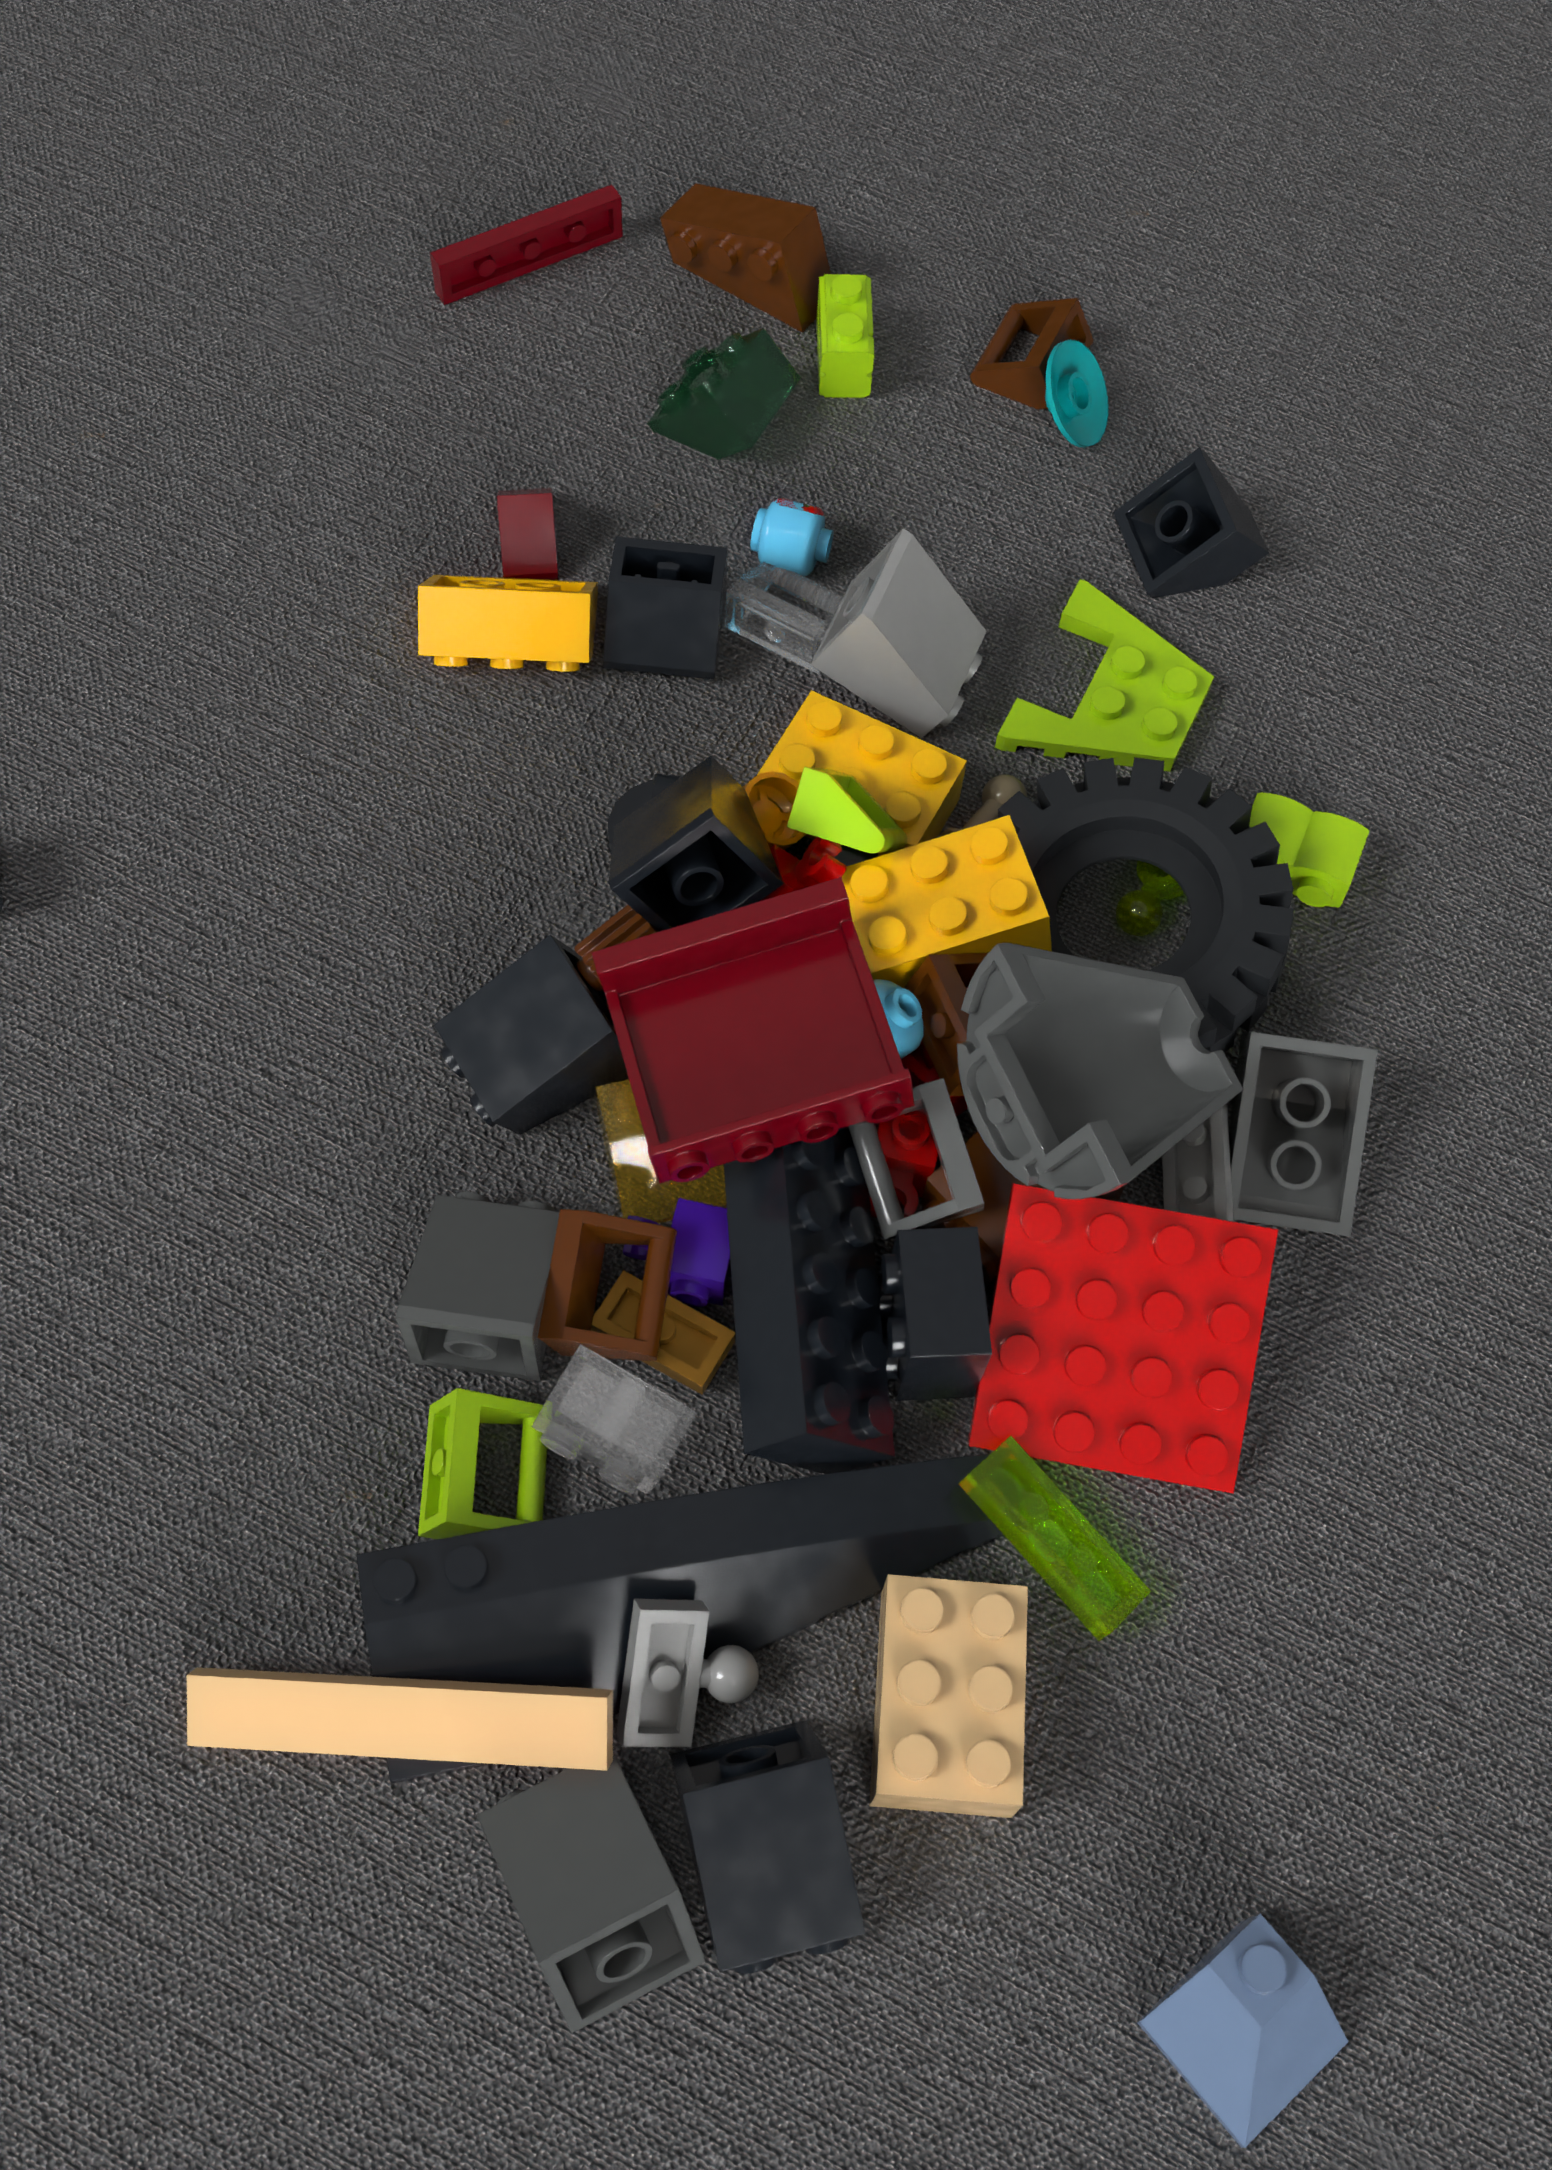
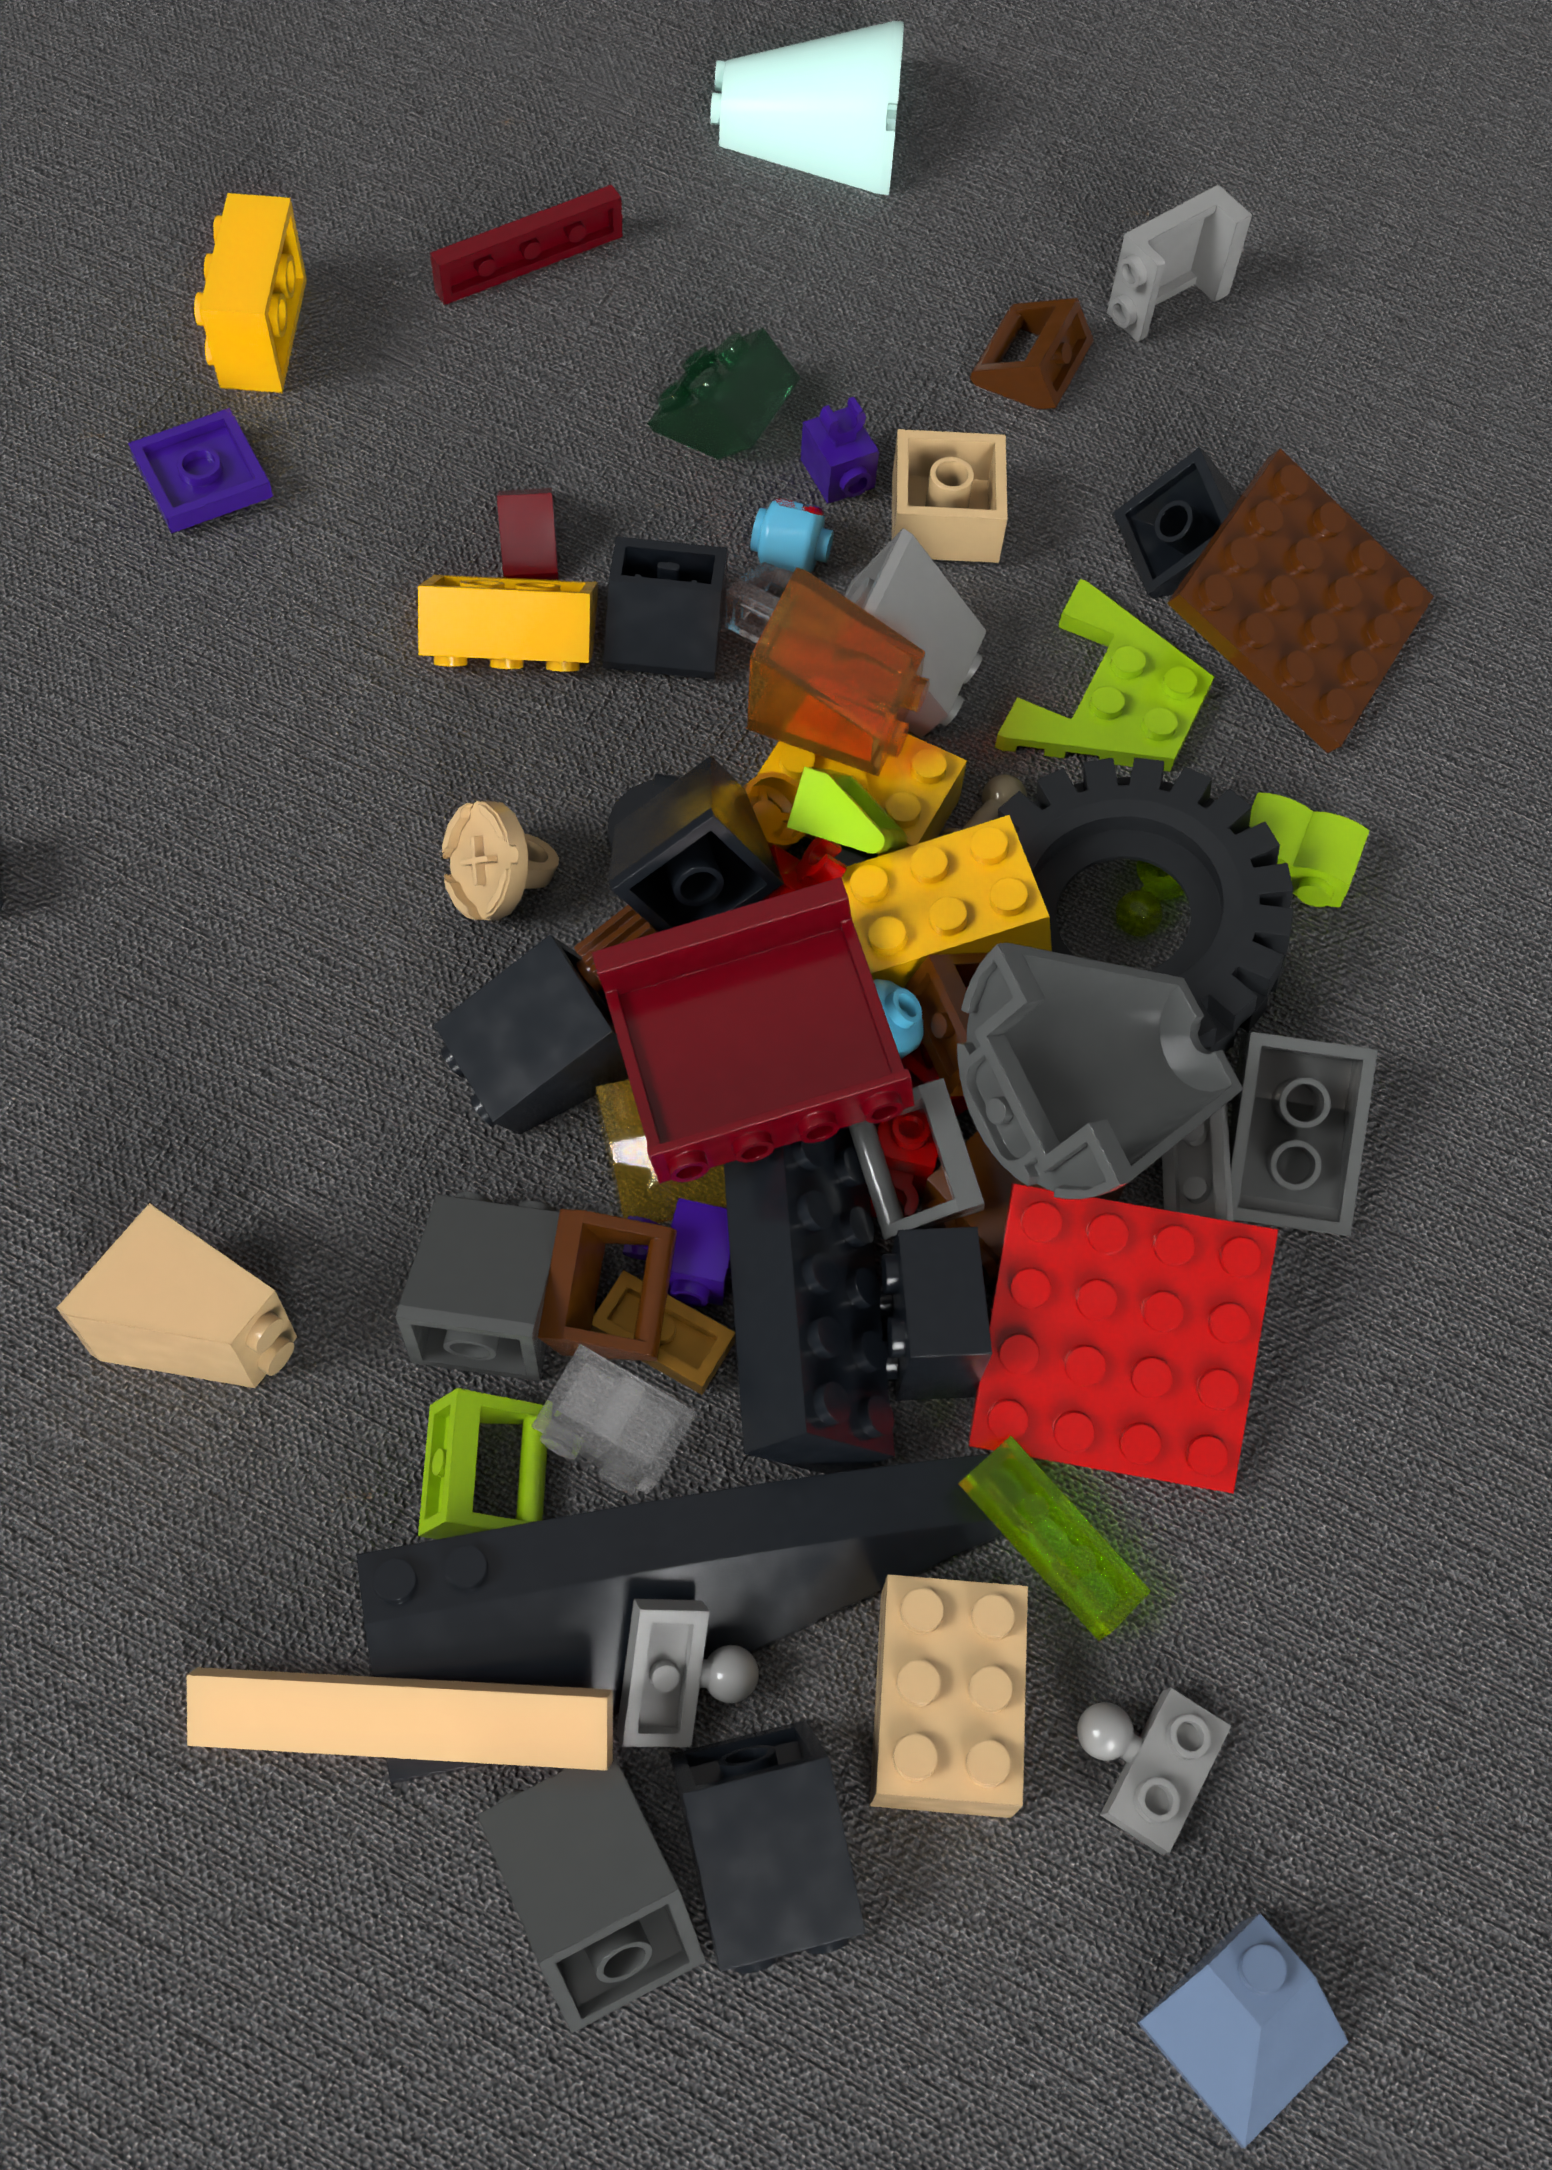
reddish brown wedge [660,183,831,333] -> none
lime brick [816,274,874,398] -> none
teal dish [1045,339,1109,448] -> none
none -> tan slope [57,1203,297,1388]
none -> dark purple plate [128,408,273,534]
none -> yellow brick [194,193,307,393]
none -> tan tile [442,801,559,921]
none -> light aqua cone [710,21,904,195]
none -> clear orange slope [747,567,930,776]
none -> dark purple brick [800,397,879,504]
none -> tan brick [892,429,1008,563]
none -> light grey plate [1077,1688,1231,1854]
none -> light grey panel [1107,184,1252,342]
none -> reddish brown plate [1167,448,1434,753]

